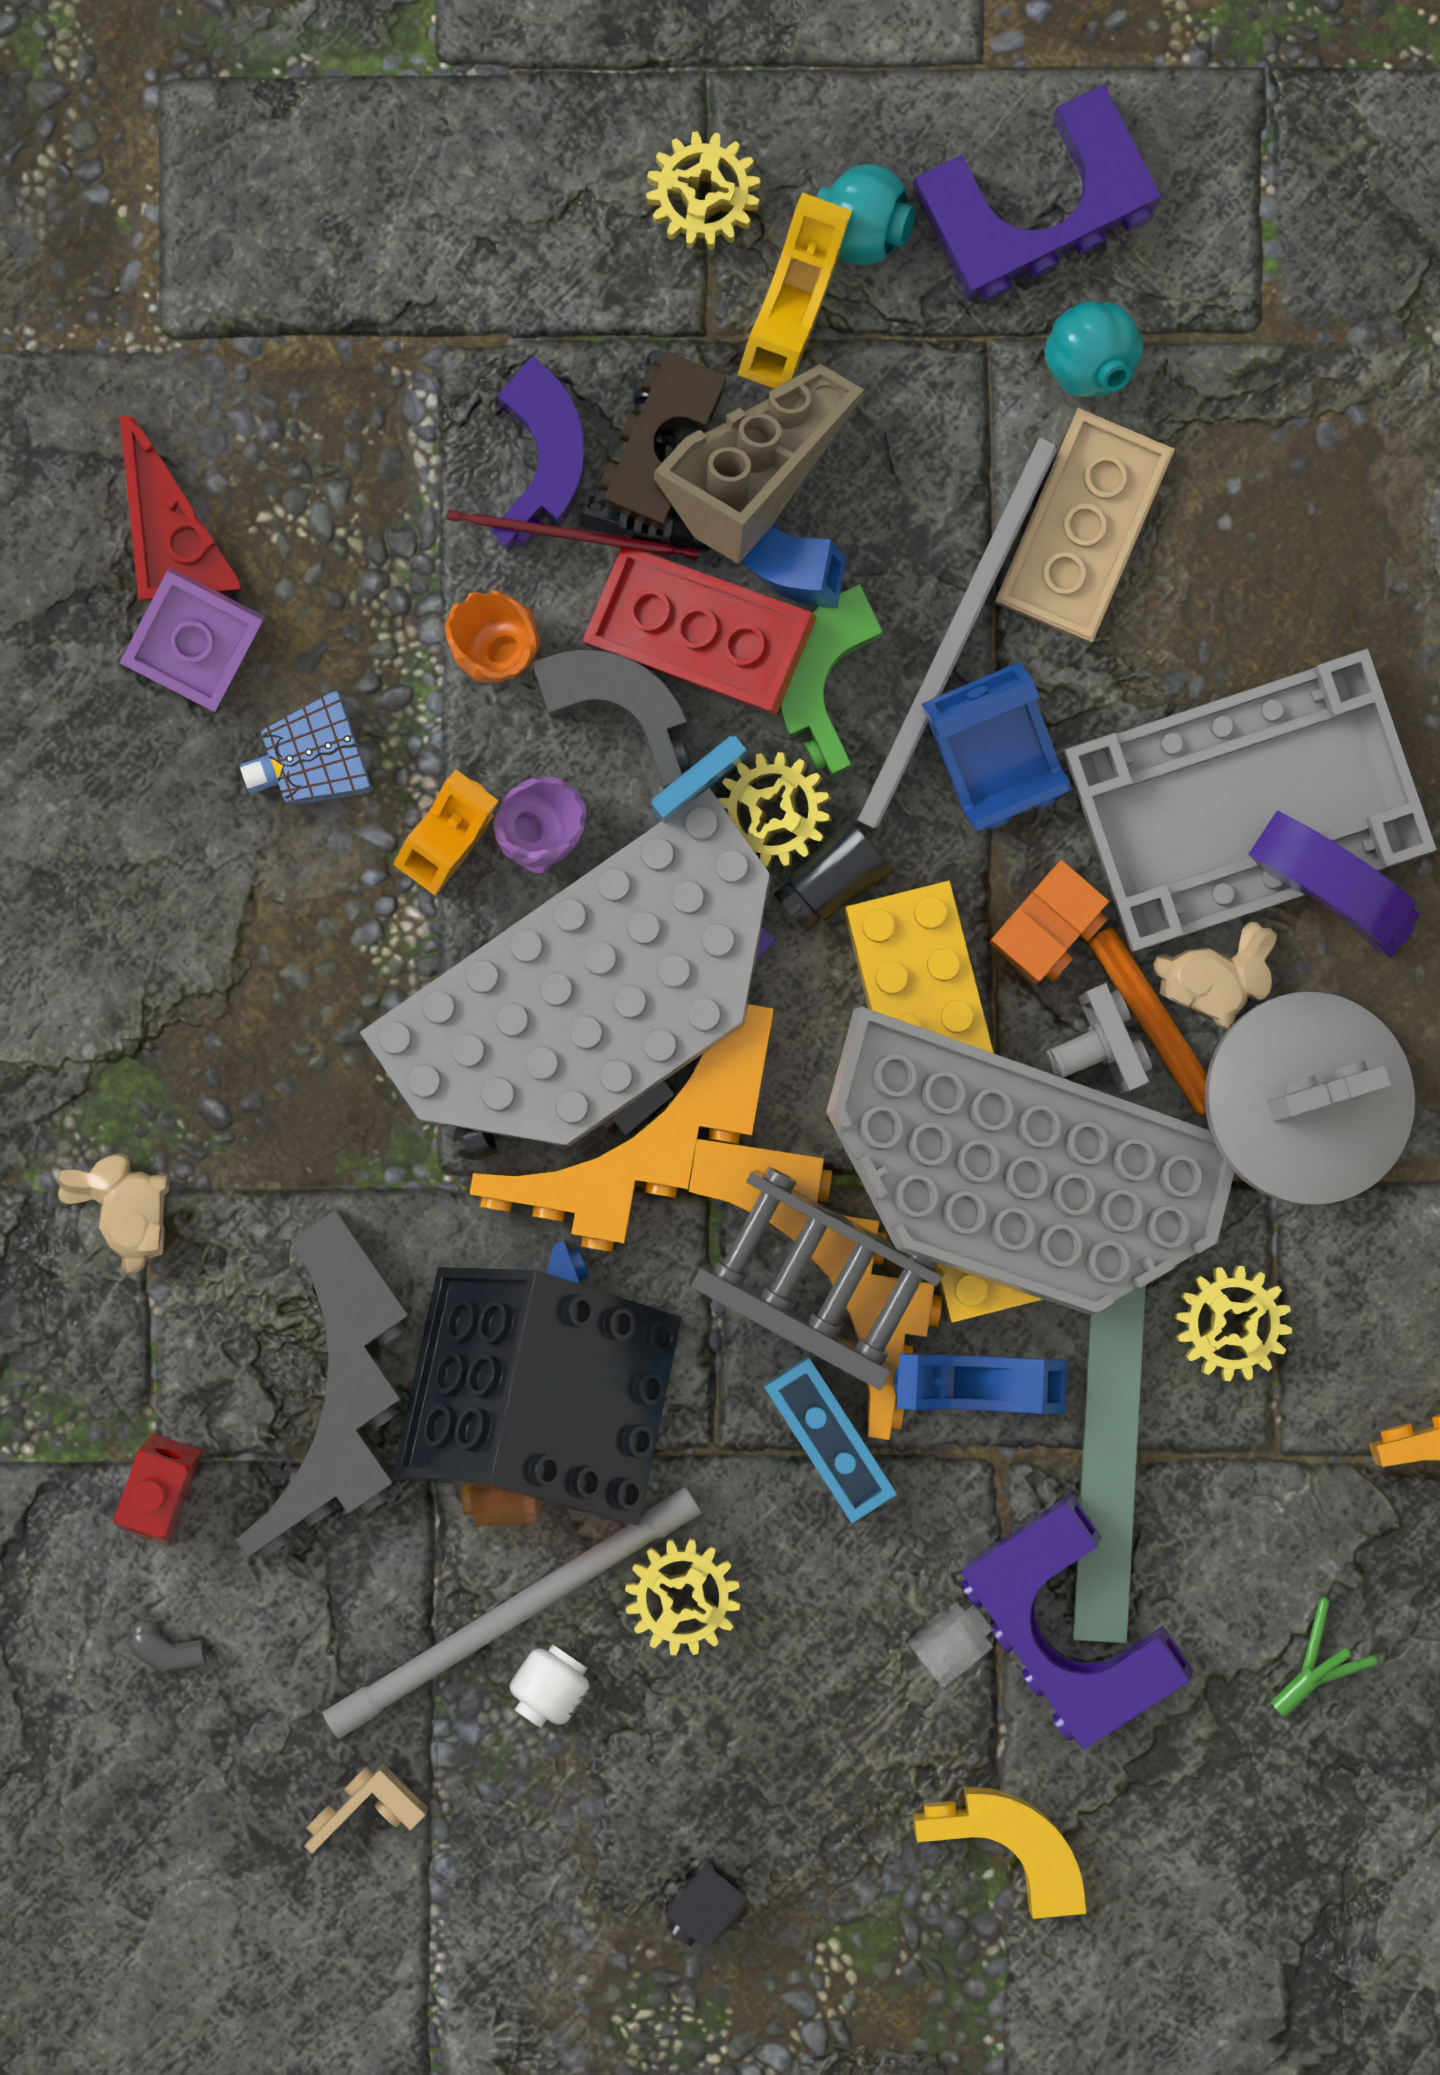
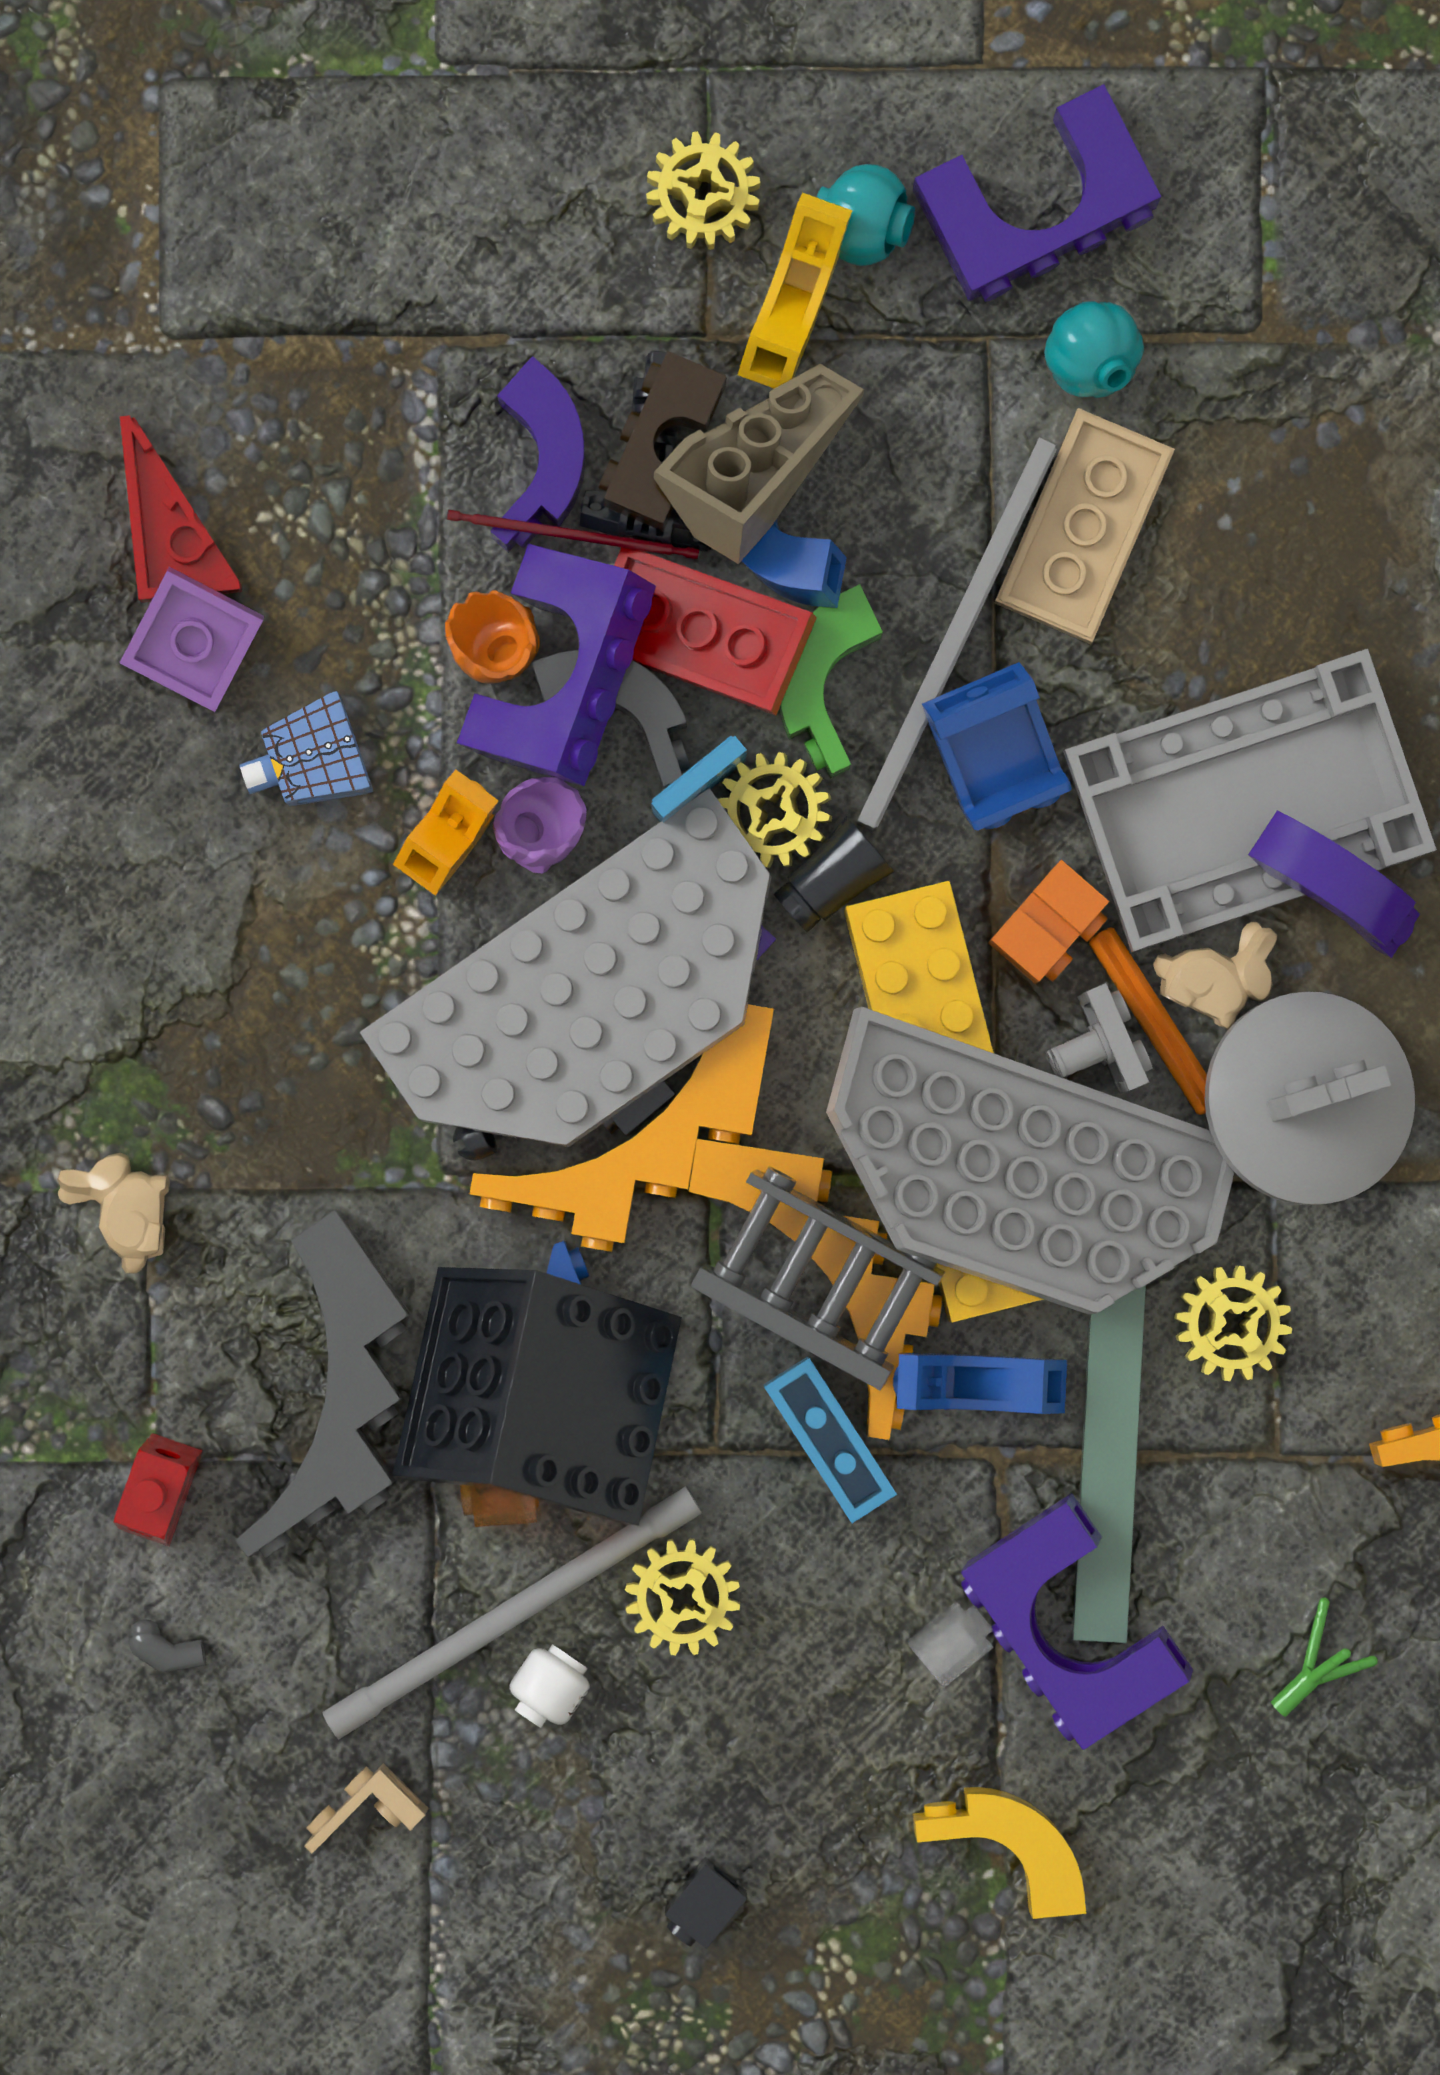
none -> dark purple arch [457,544,656,786]

